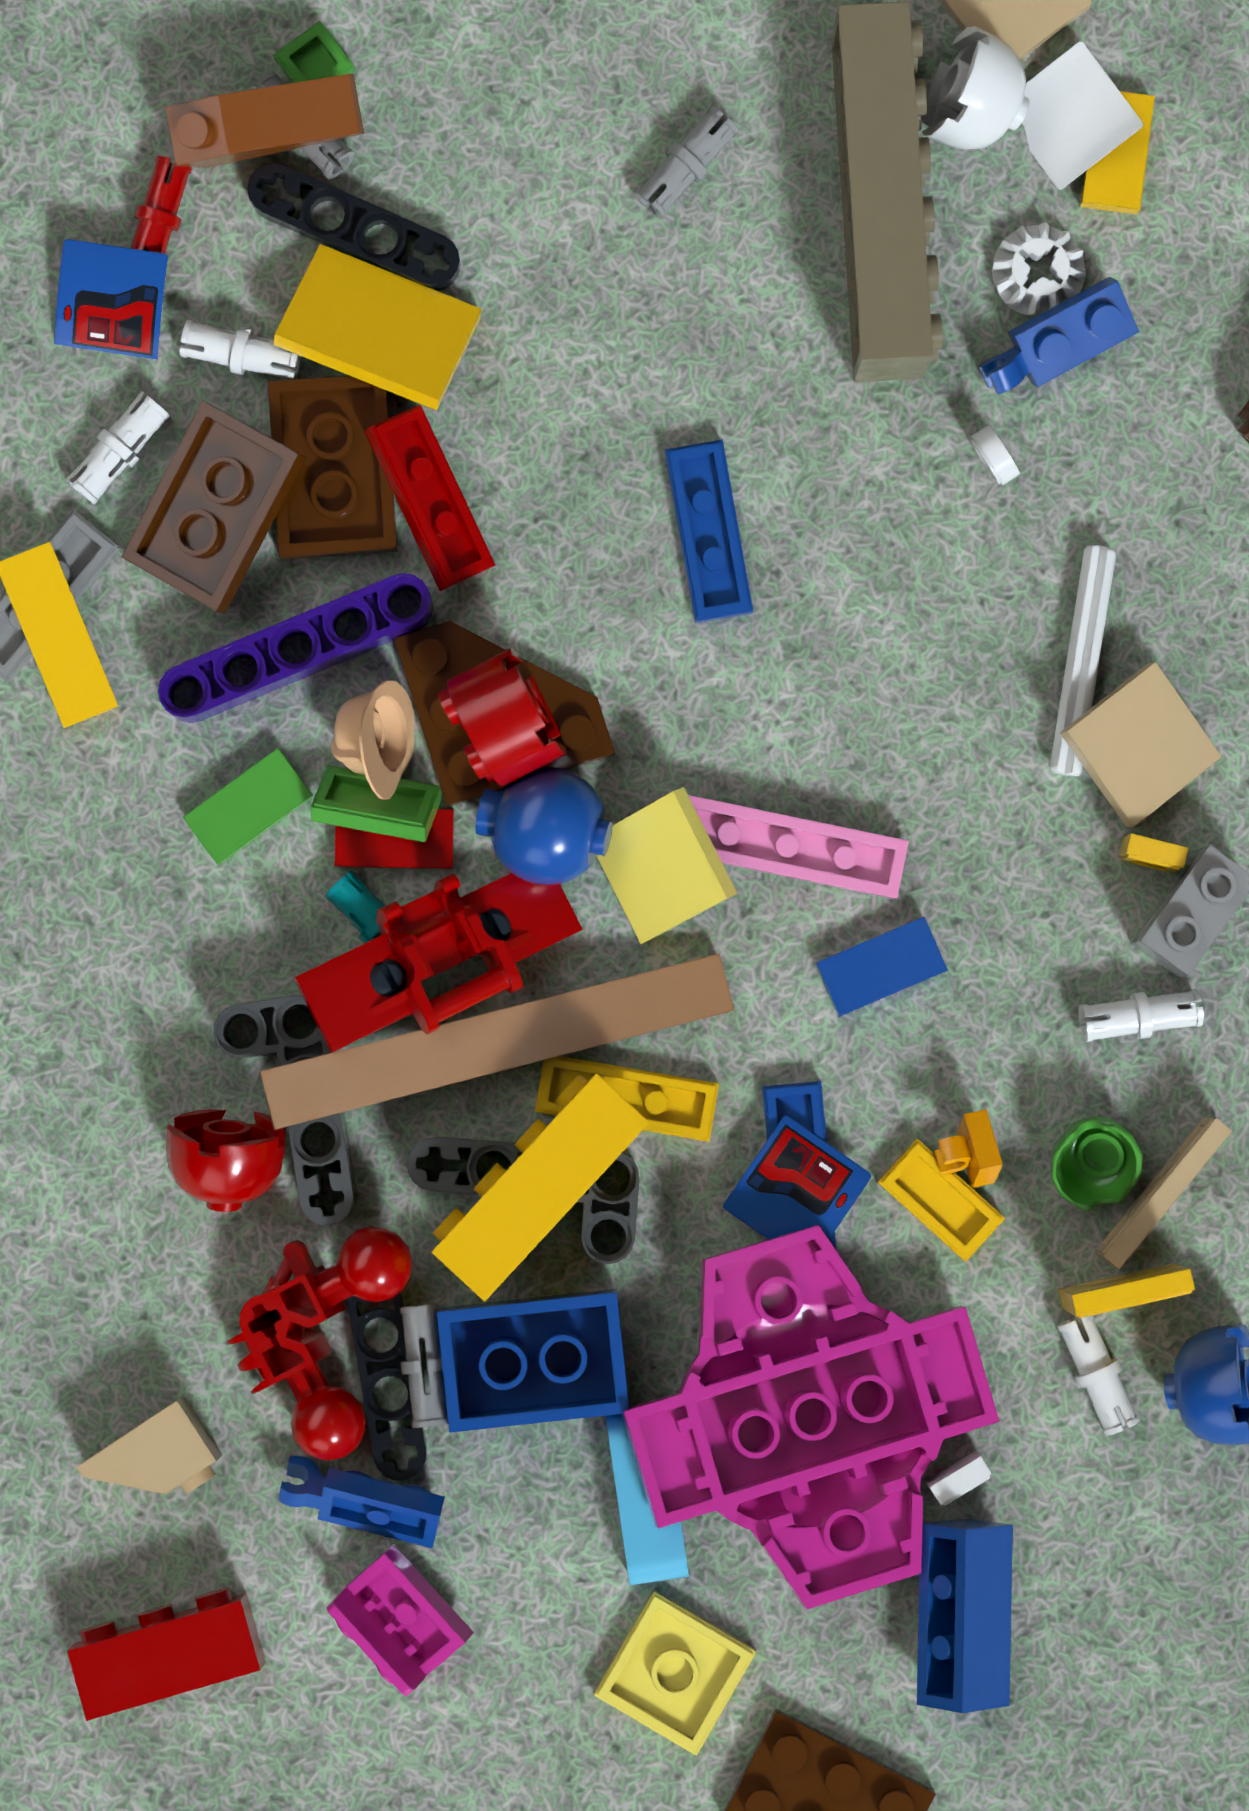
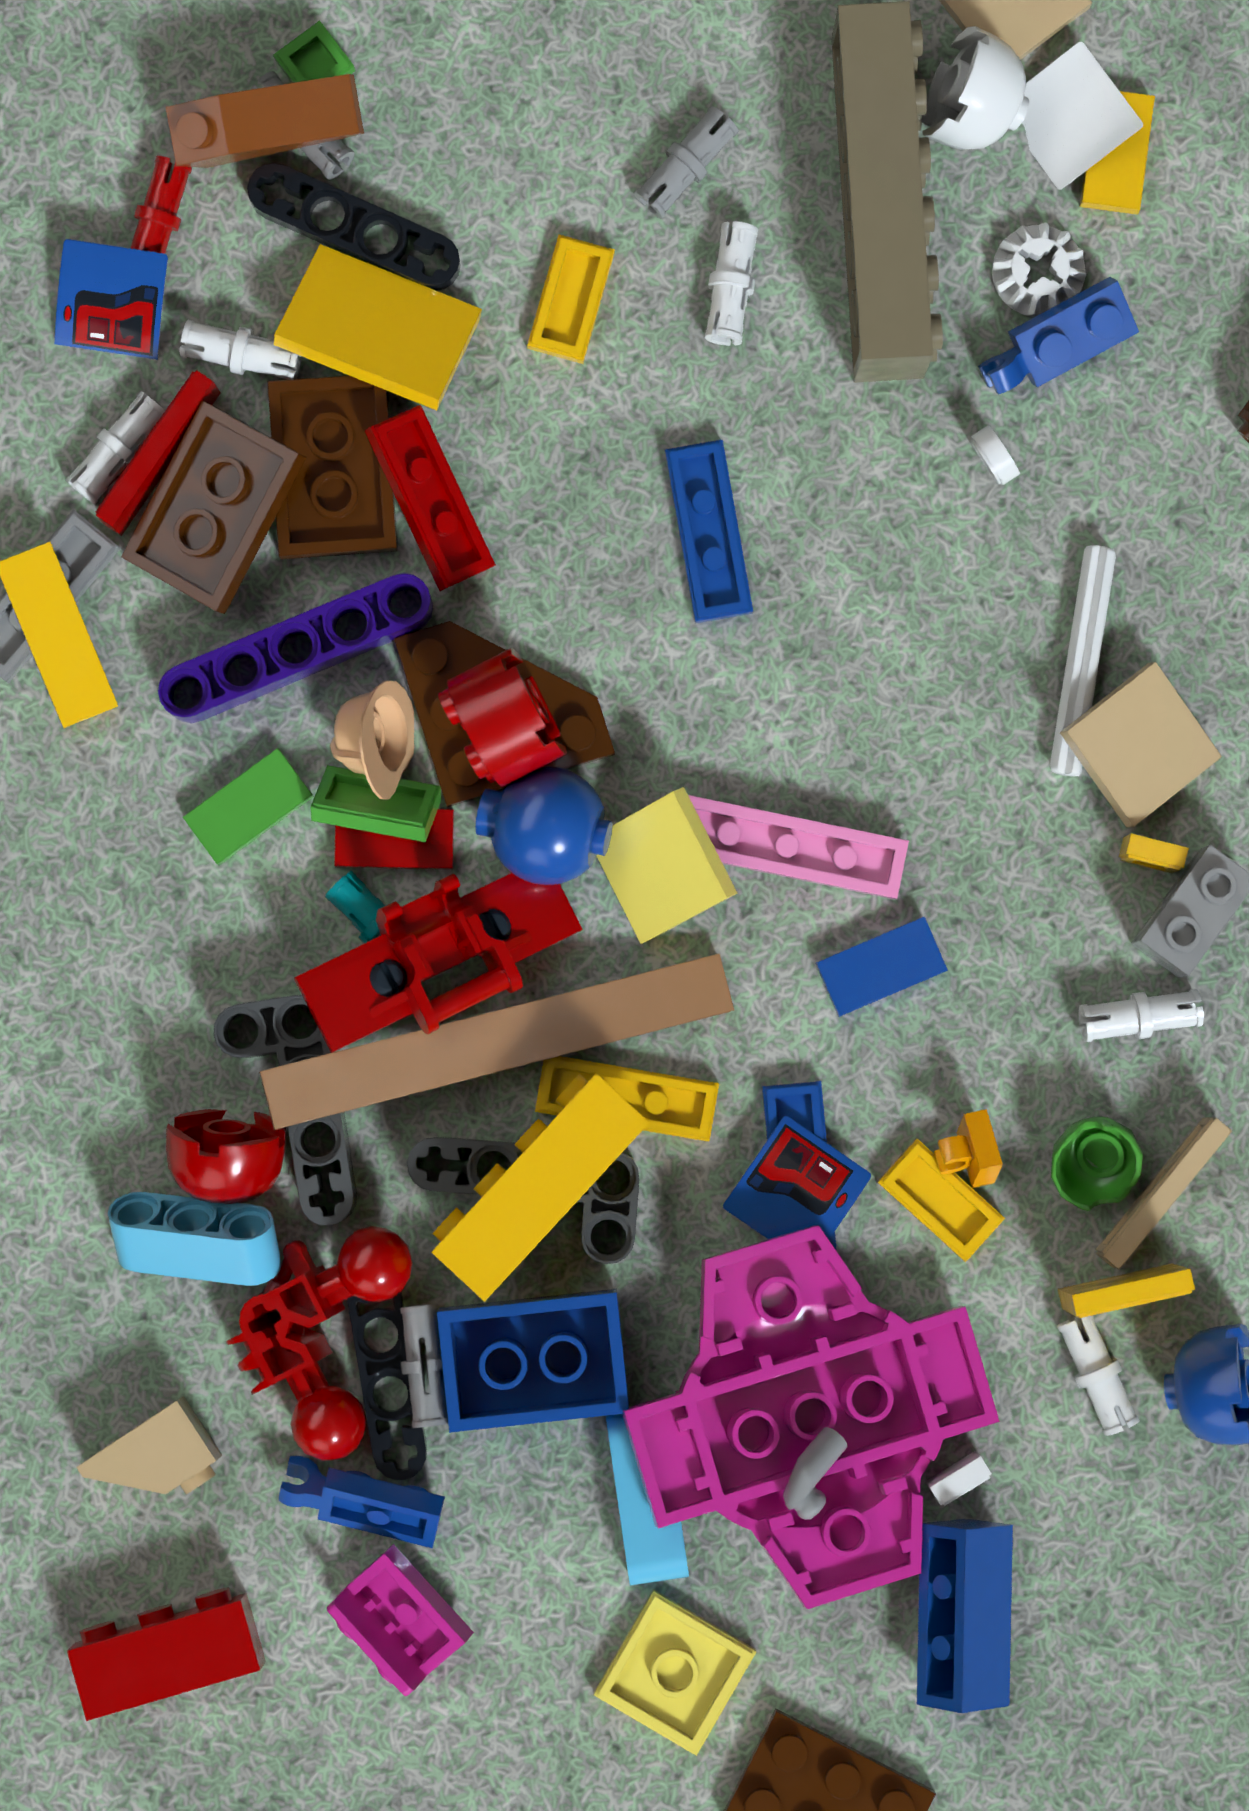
none -> red tile [95,370,221,536]
none -> medium azure beam [108,1192,281,1286]
none -> yellow tile [527,234,615,364]
none -> white pin [705,221,758,346]
none -> light grey arm [783,1427,847,1520]

